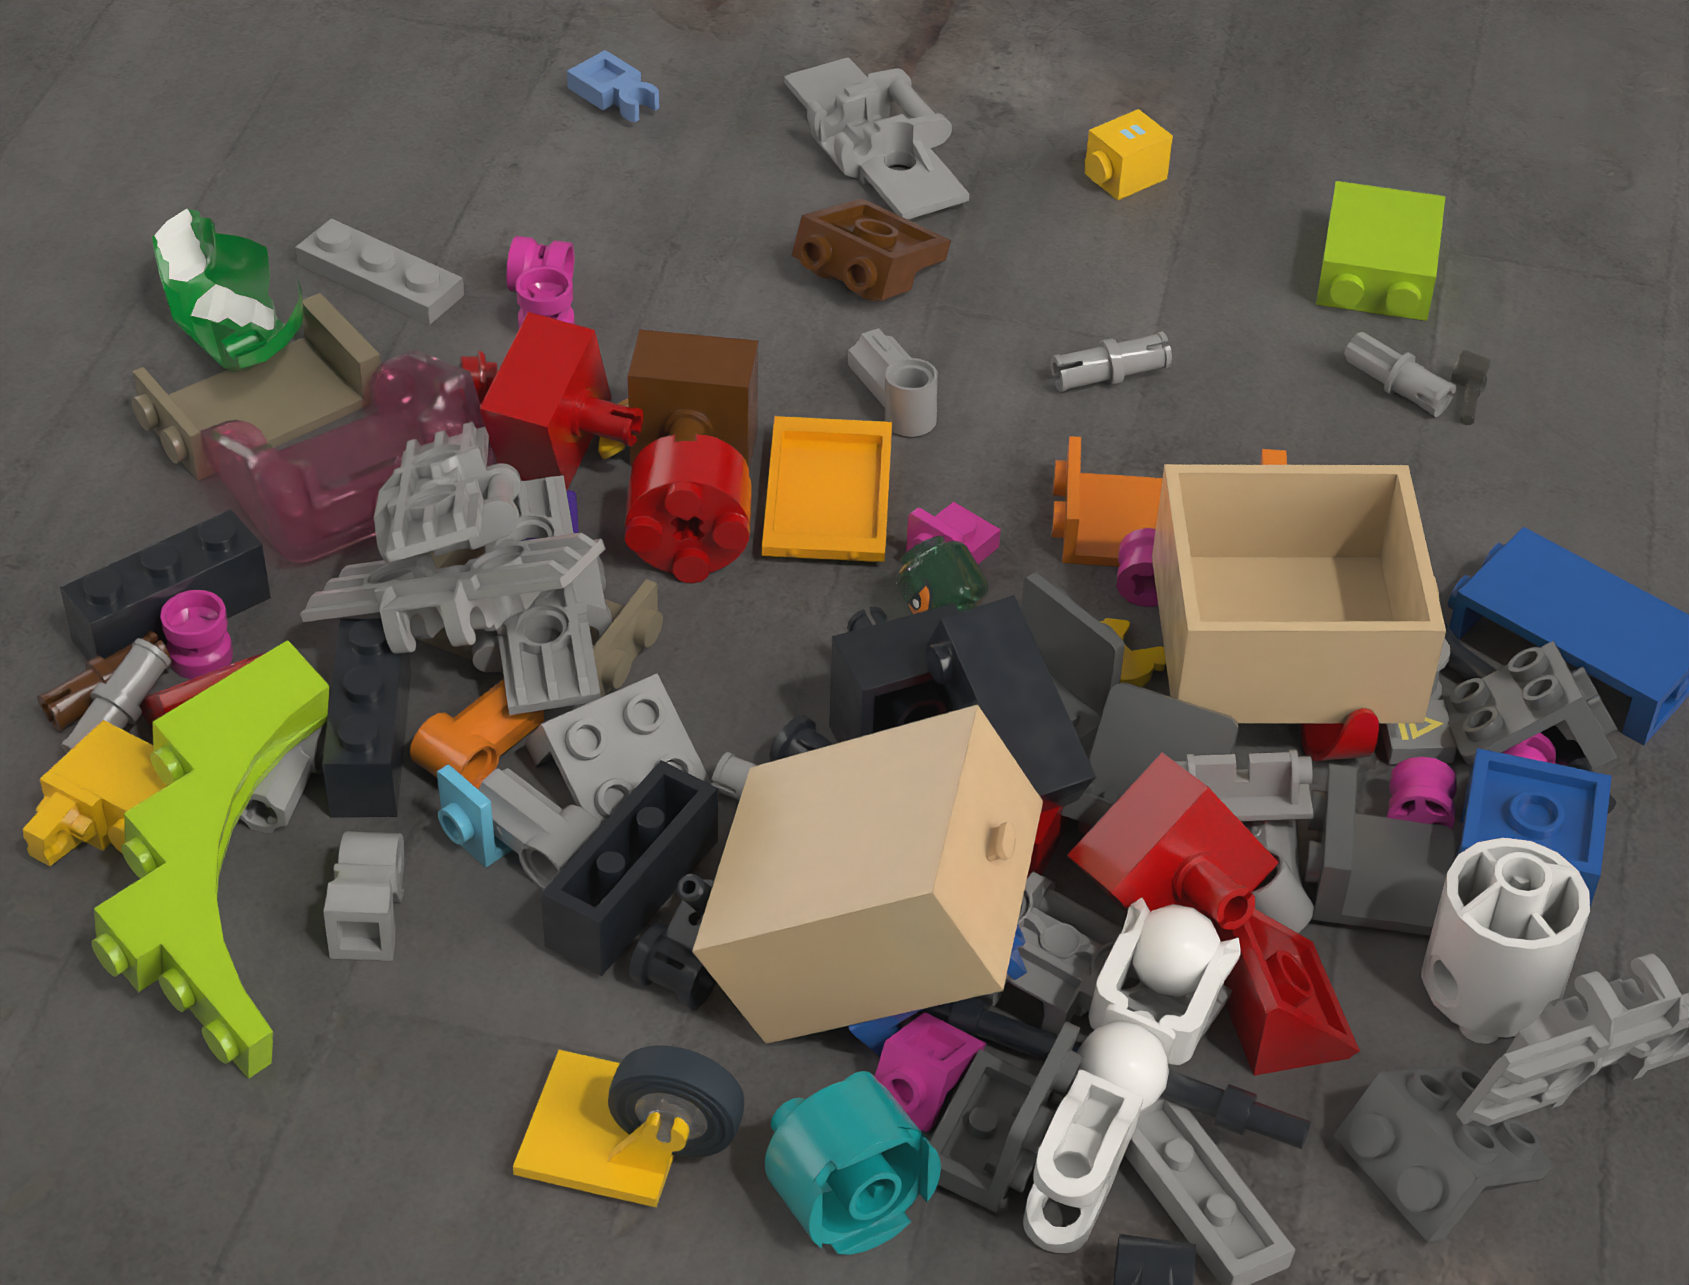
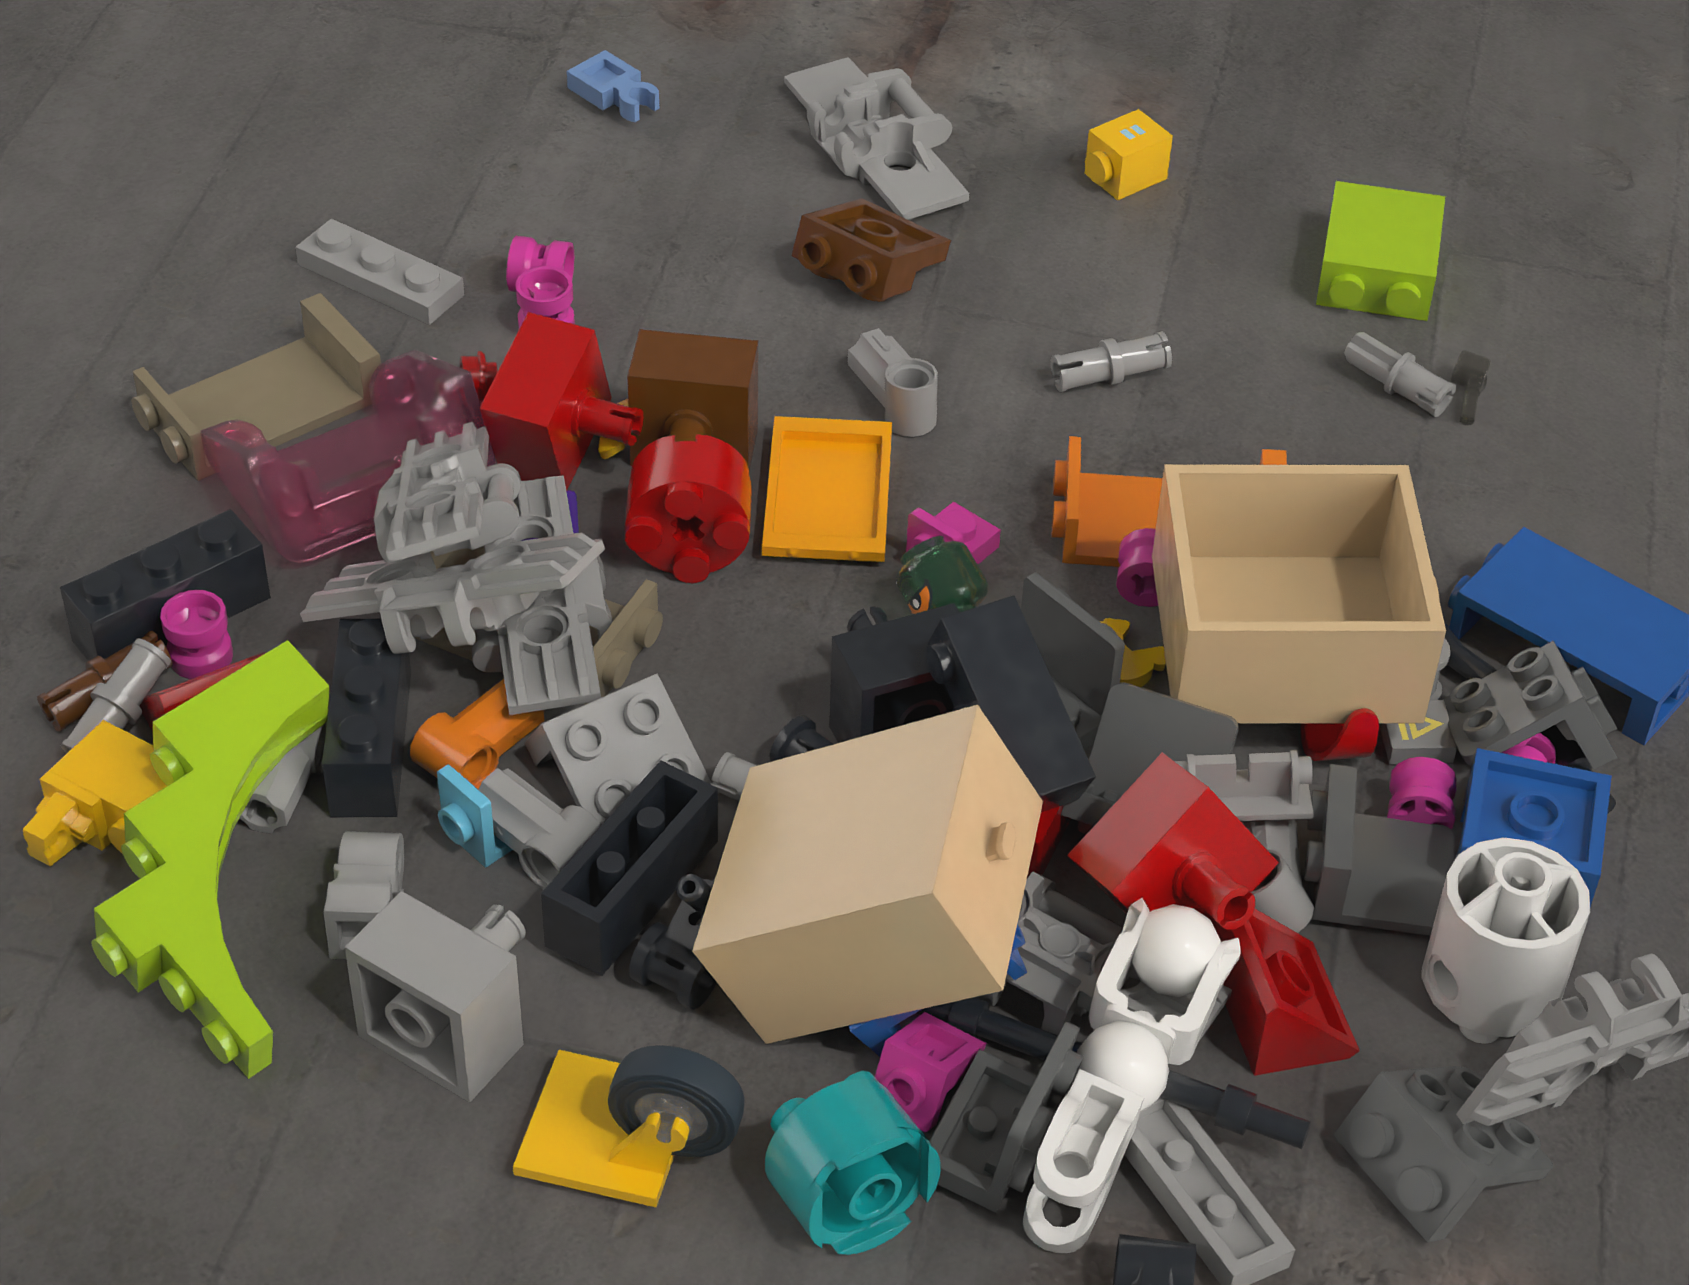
green animal [152,209,304,372] -> none
none -> light grey brick [345,891,526,1102]

